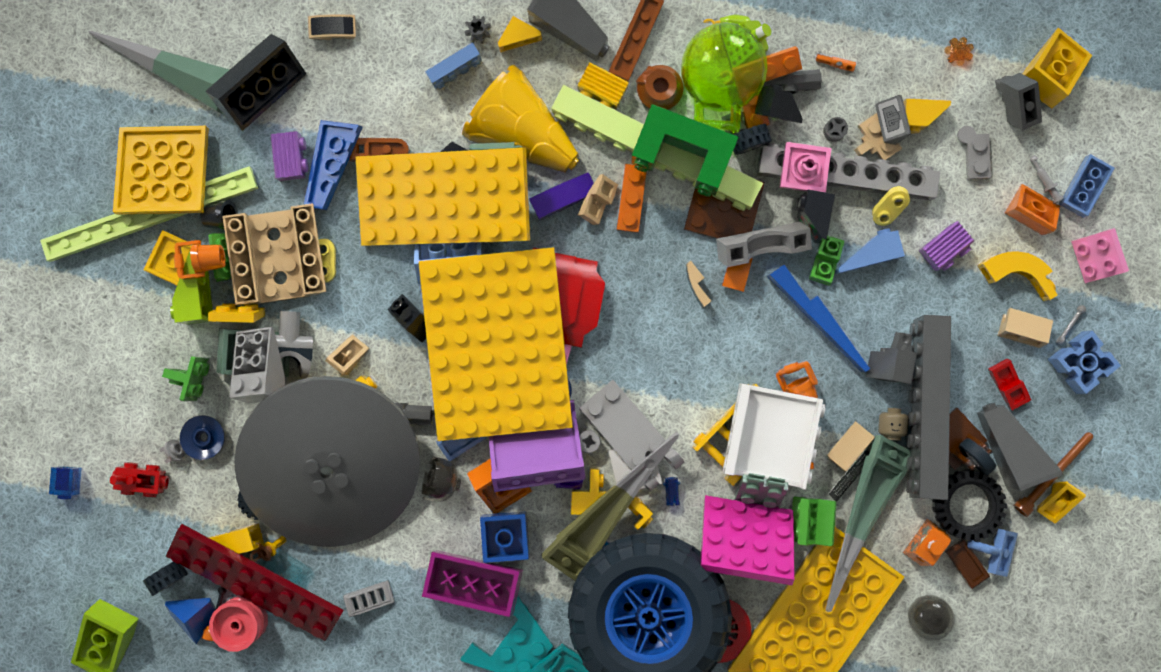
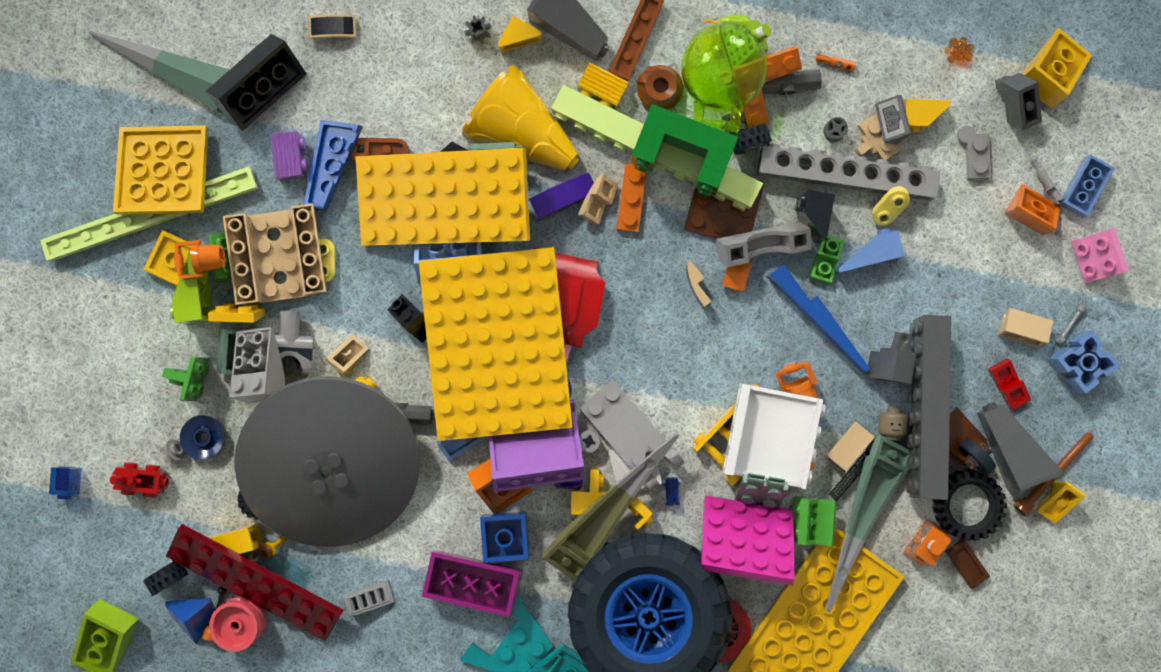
black piece [200,201,238,229] -> none
clear smoke cylinder [421,456,461,502] -> none
medium blue piece [425,42,482,89] -> none
black slope [755,84,803,123] -> none
bright pink plate [779,142,831,193] -> none
clear smoke cylinder [908,595,955,641] -> none
medium lavender brick [919,221,975,271] -> none
medium blue plate [967,528,1018,577] -> none
yellow arch [977,251,1058,301] -> none

